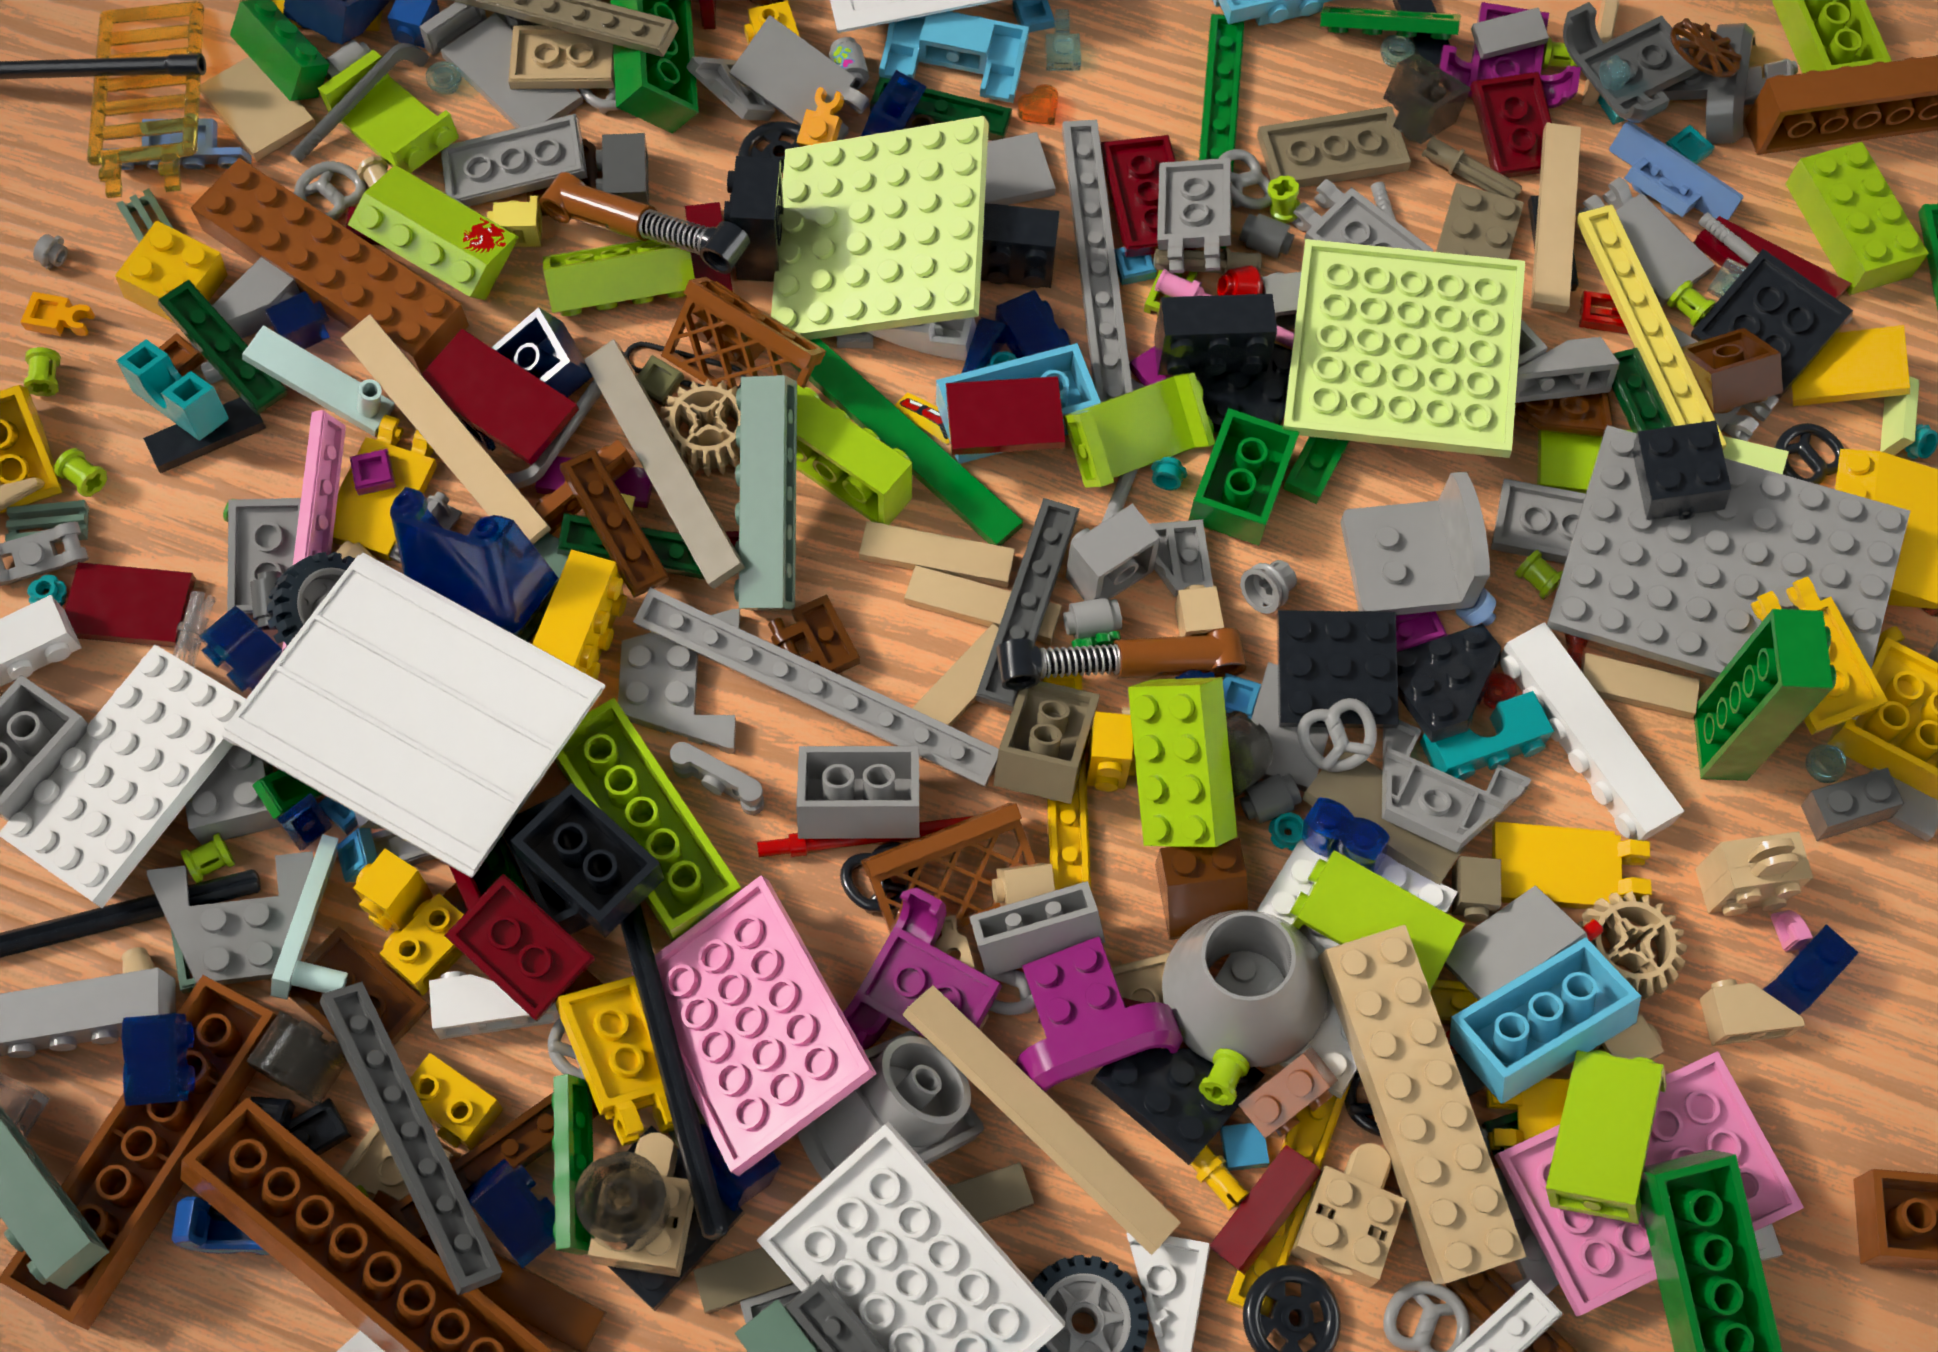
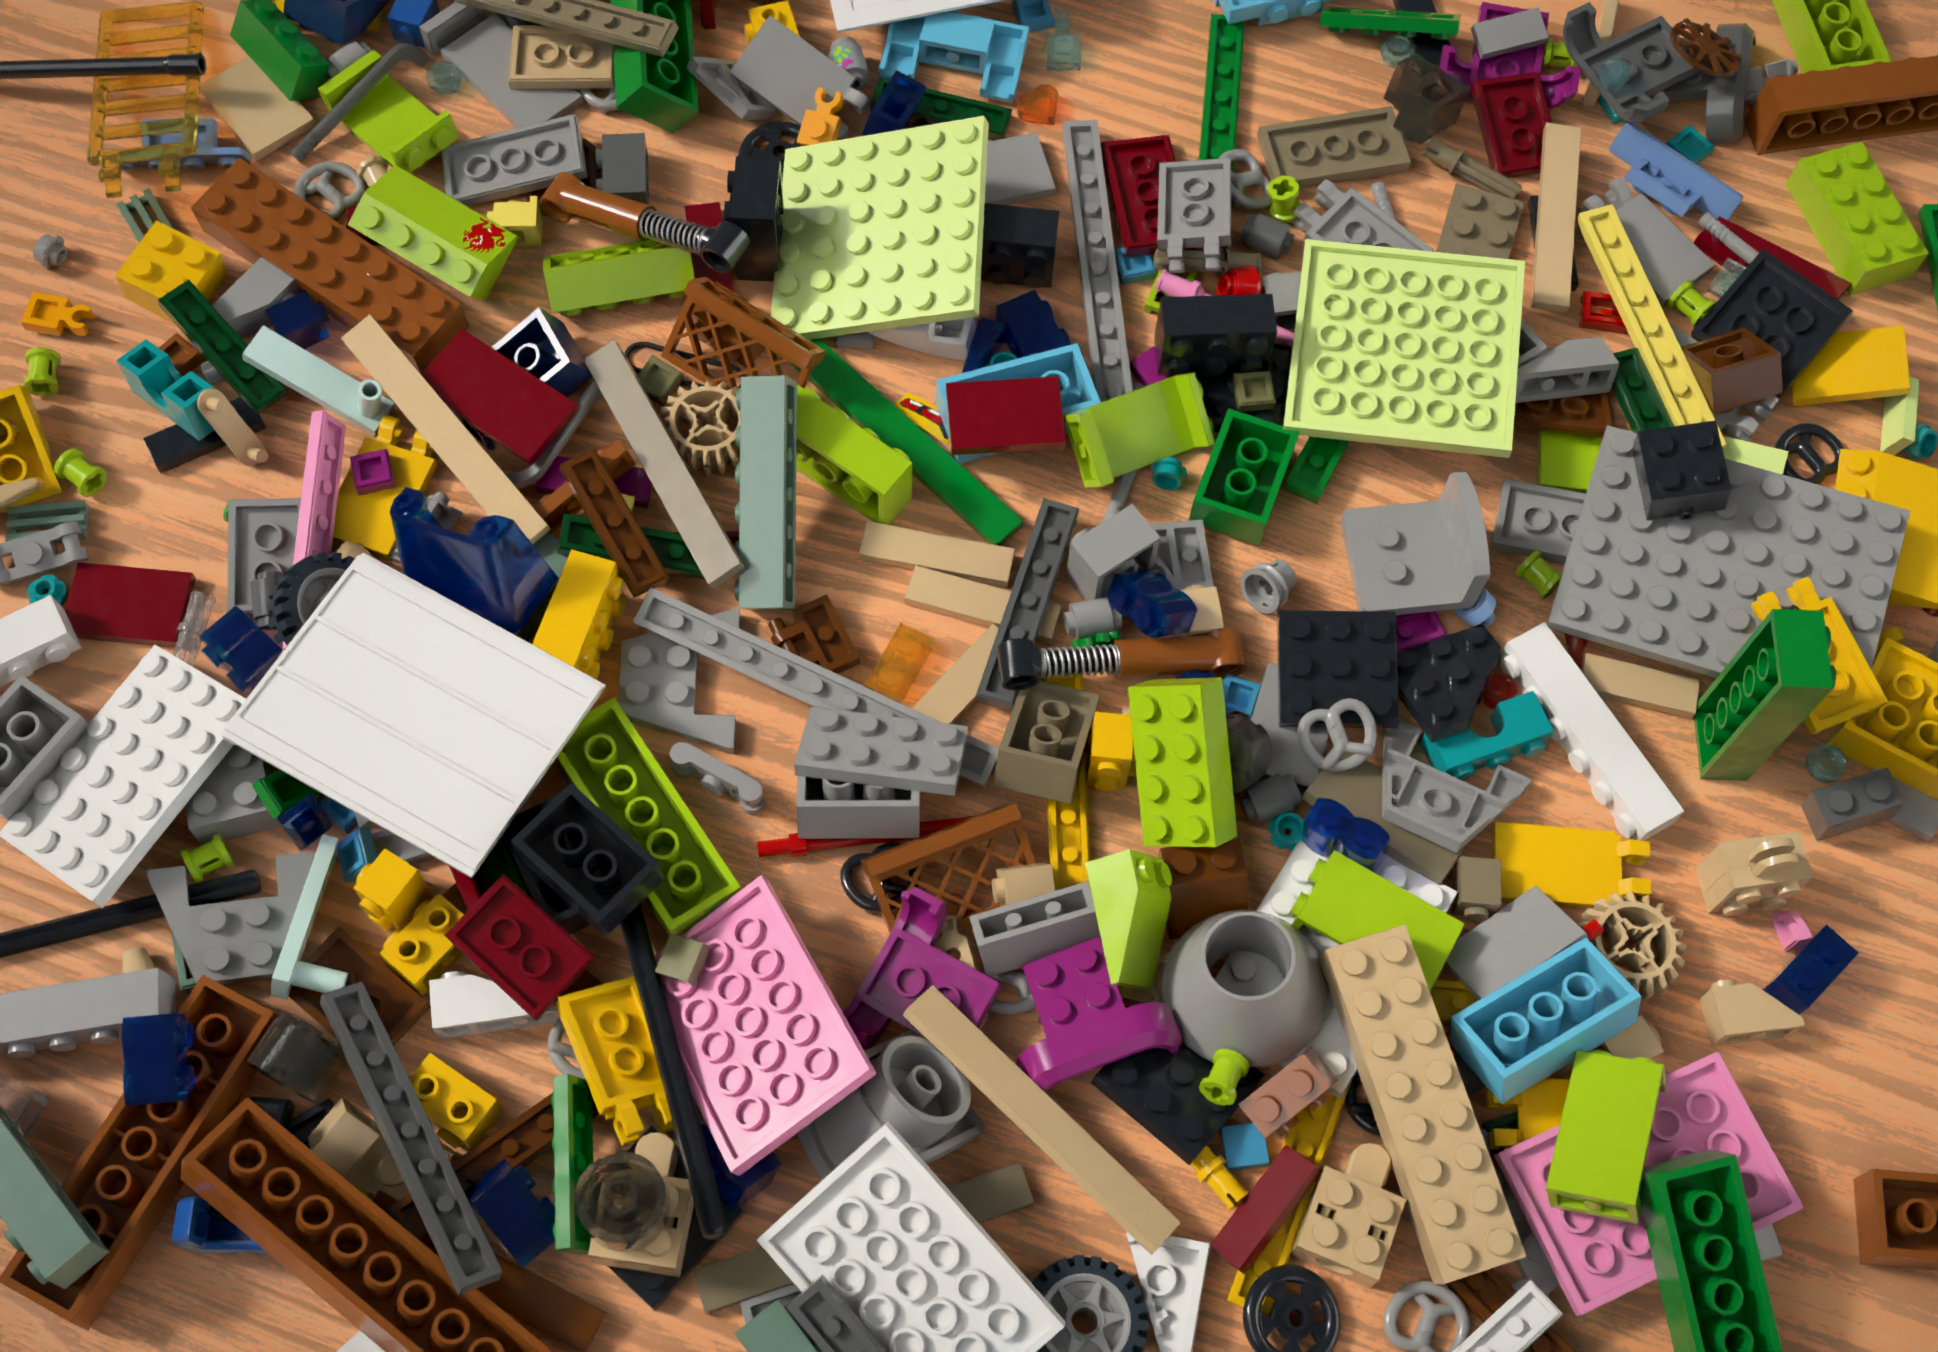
none -> tan piece [197,388,268,466]
none -> tan brick [308,1098,380,1176]
none -> olive tile [655,933,711,986]
none -> light grey plate [794,707,968,796]
none -> clear yellow plate [864,622,935,703]
none -> lime slope [1085,849,1172,990]
none -> clear blue brick [1107,569,1198,638]
none -> olive tile [1232,371,1276,412]

